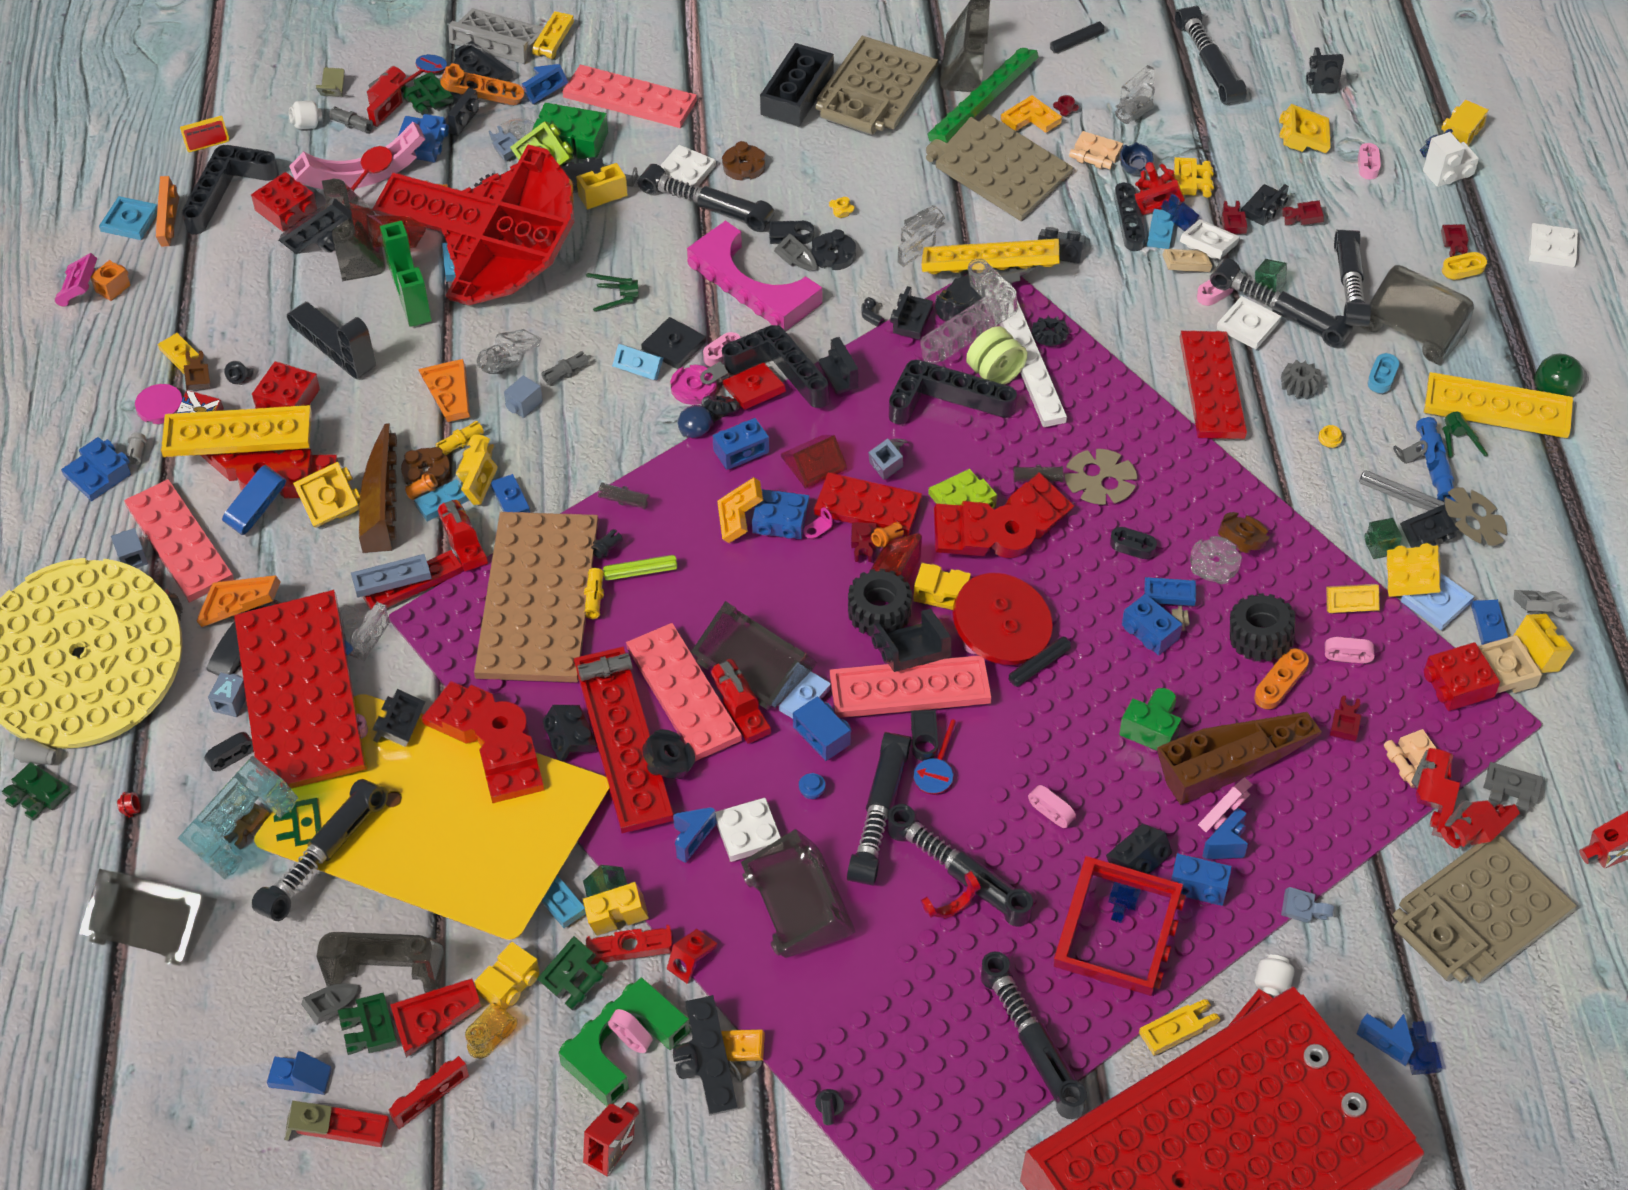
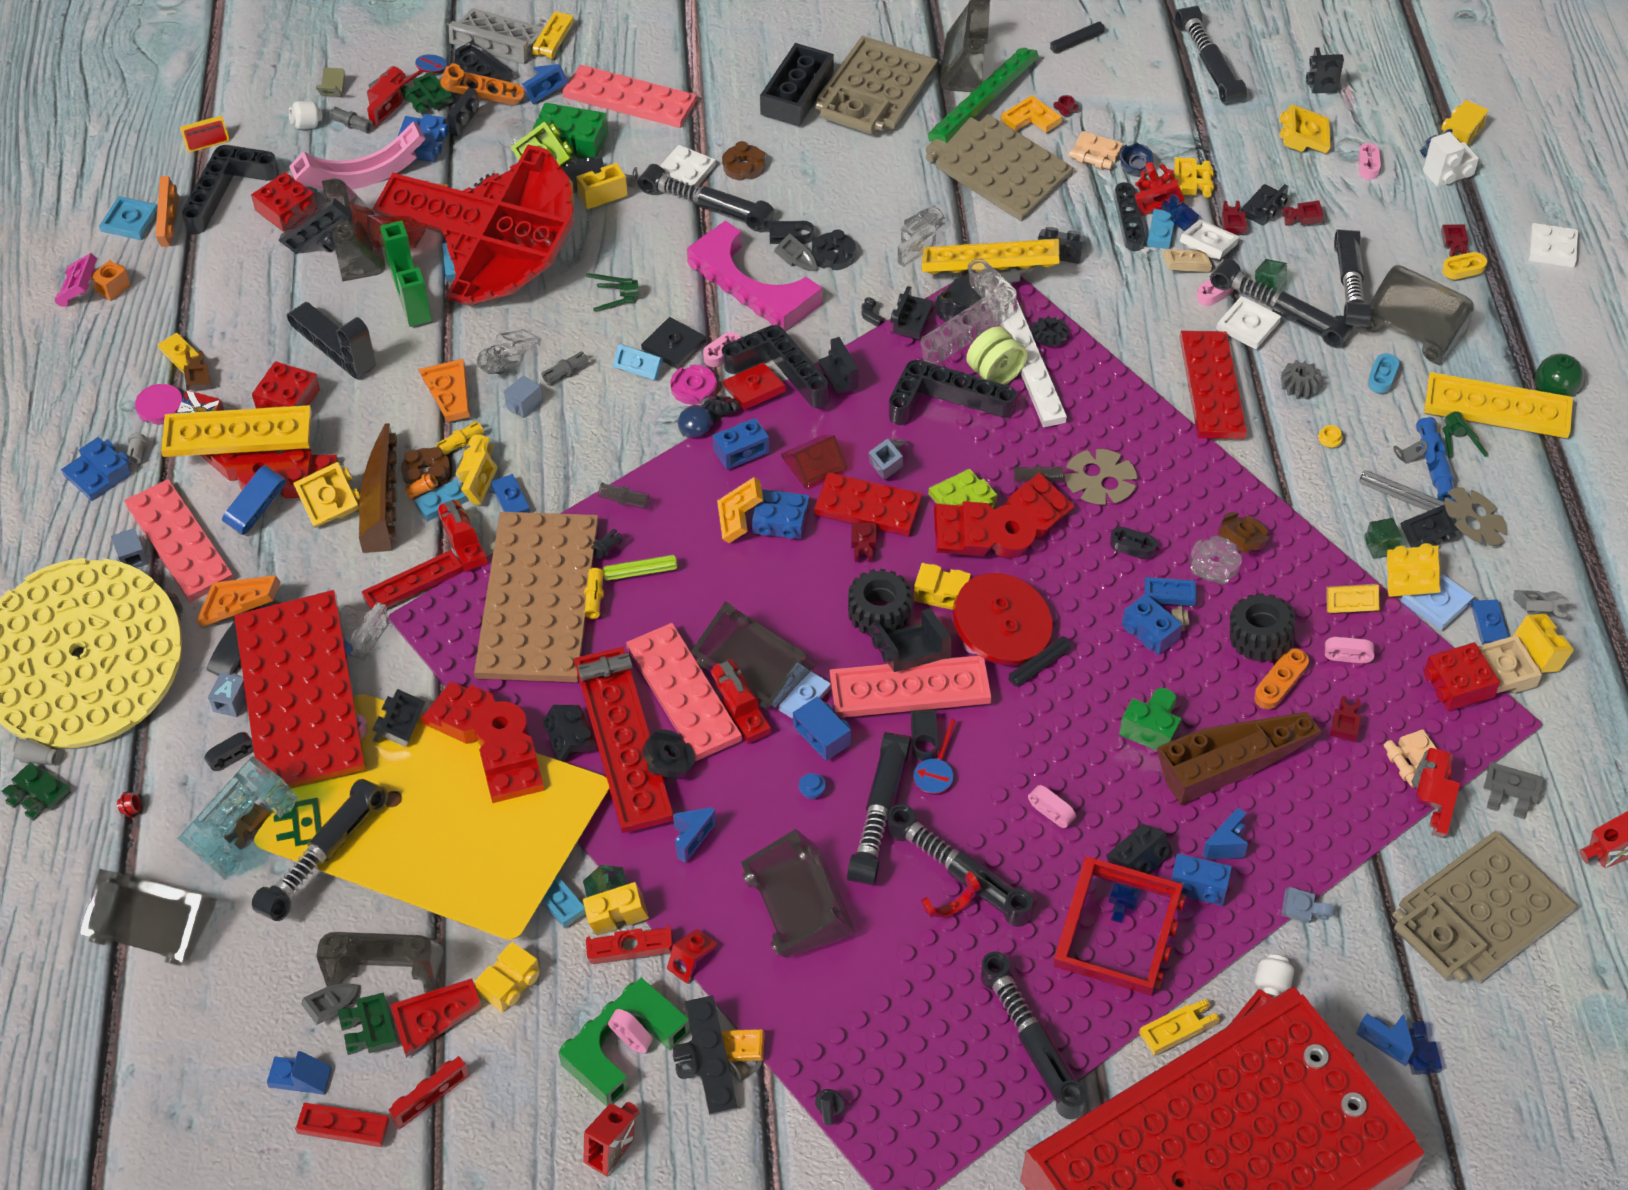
black plate [224,361,253,384] -> none
olive bracket [284,1100,331,1141] -> none
red piece [342,146,393,202] -> none
sand blue plate [351,554,431,598] -> none
clear yellow piece [465,1002,518,1059] -> none
sand blue plate [489,125,518,161] -> none
dark green plate [537,936,609,1010] -> none
dark grey piece [700,361,730,384] -> none
white plate [715,798,782,862] -> none
dark pink piece [803,507,833,539] -> none
yellow plate [829,197,854,218] -> none
clear red slope [870,533,922,582] -> none
orange pin [871,522,904,547] -> none
clear plate [1115,65,1155,124] -> none
bright pink plate [1198,777,1252,832] -> none
red plate [1441,800,1520,849] -> none

